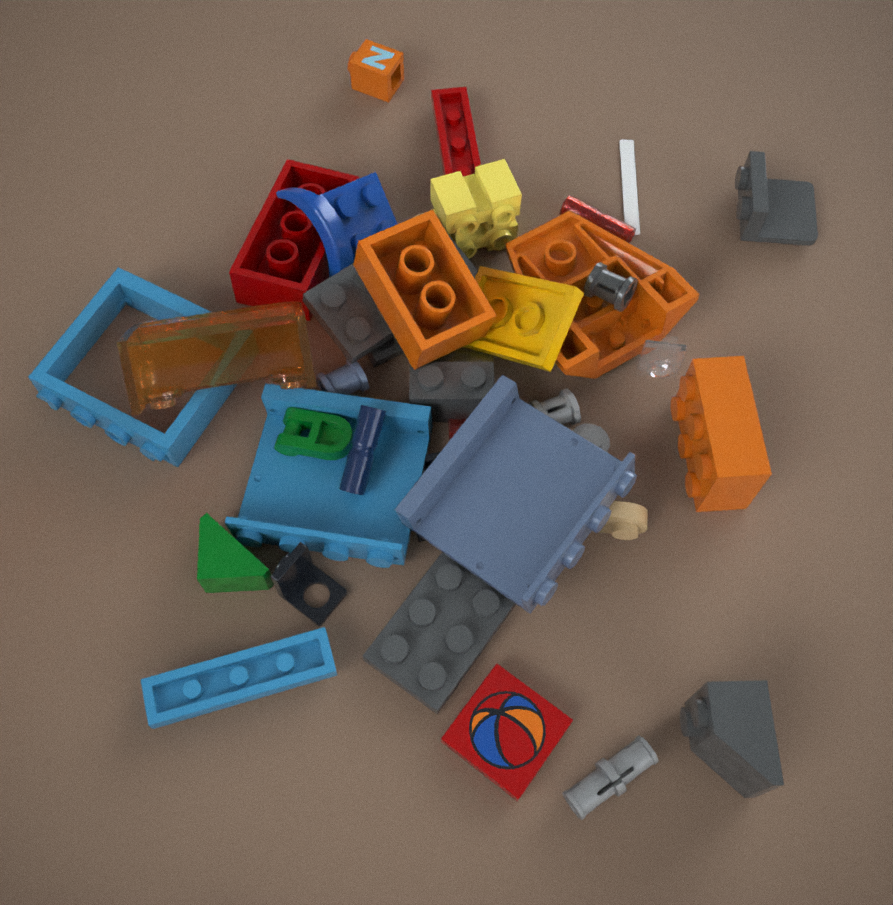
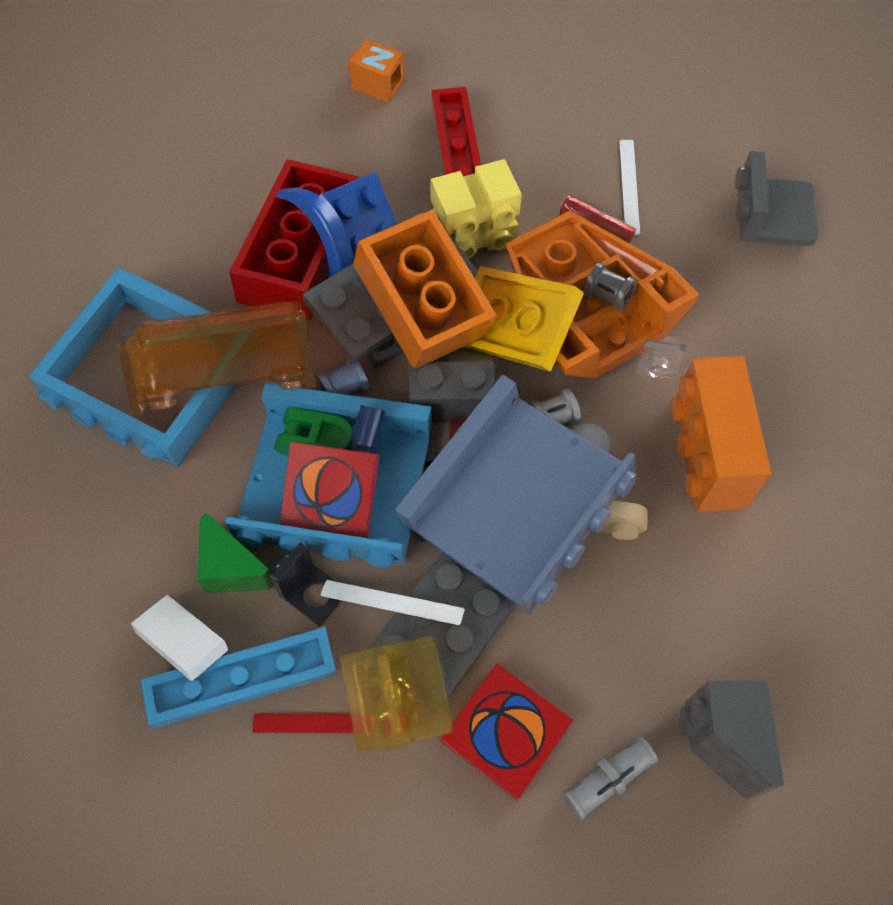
none -> white tile [131,594,228,682]
none -> red sticker [252,714,408,733]
none -> tile [280,442,380,539]
none -> white sticker [321,580,465,625]
none -> clear yellow bracket [340,636,454,752]

